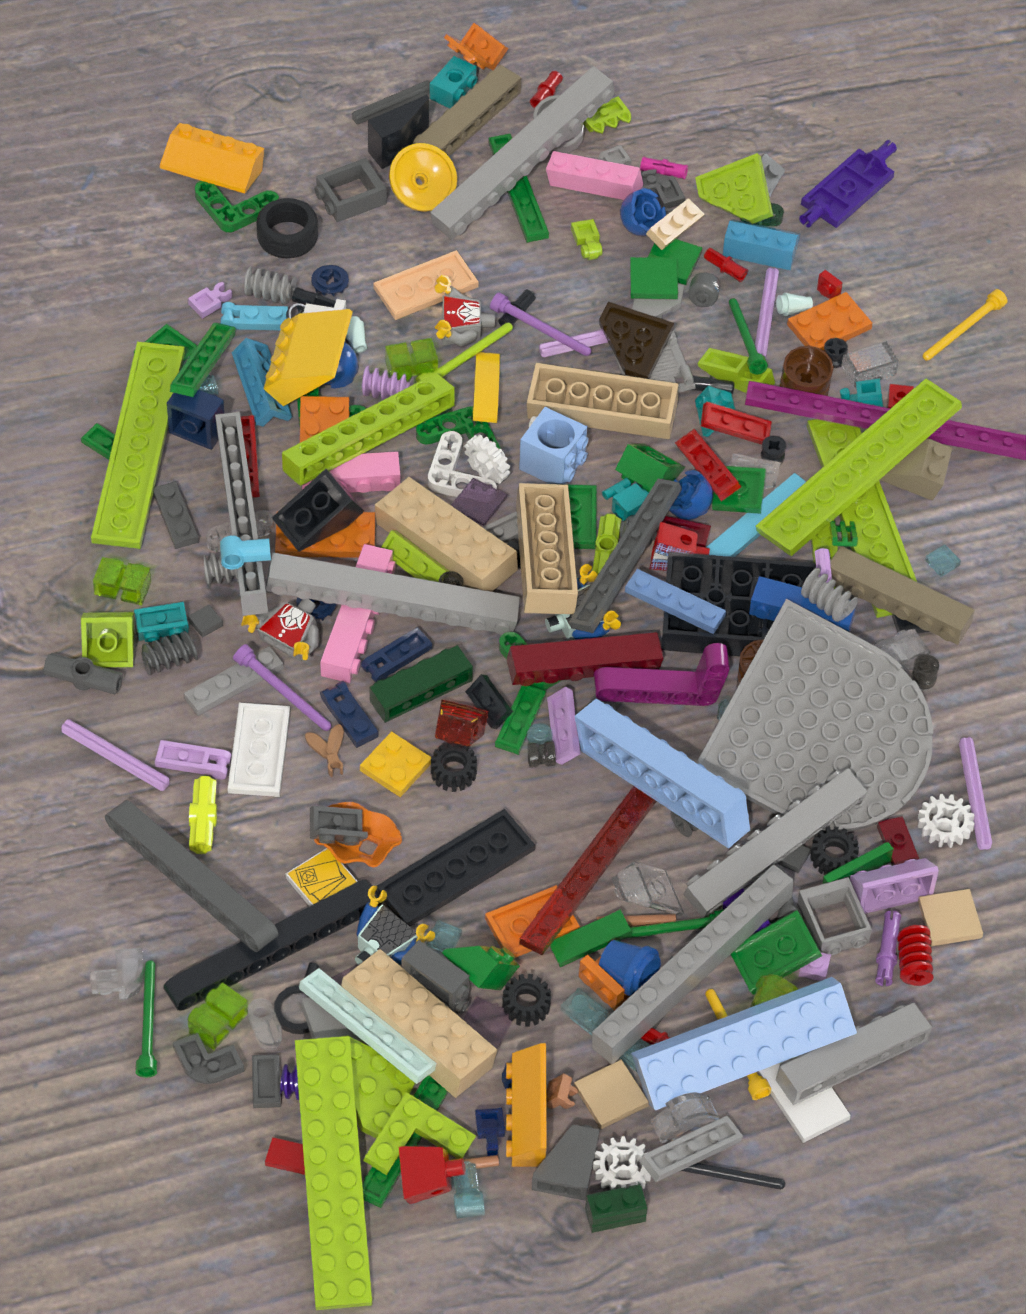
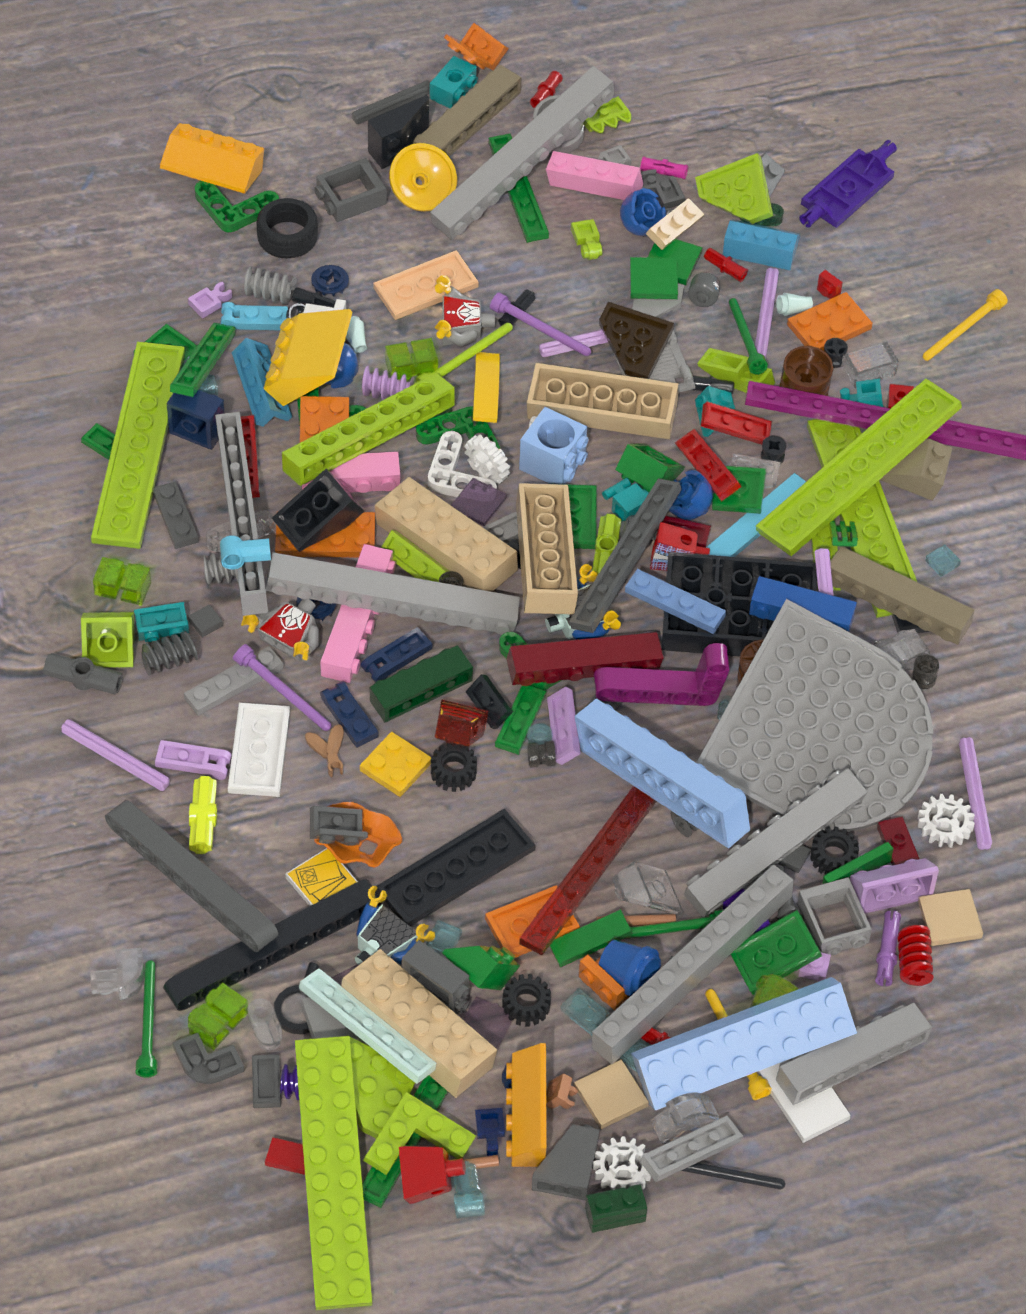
light grey piece [801,568,858,622] -> none

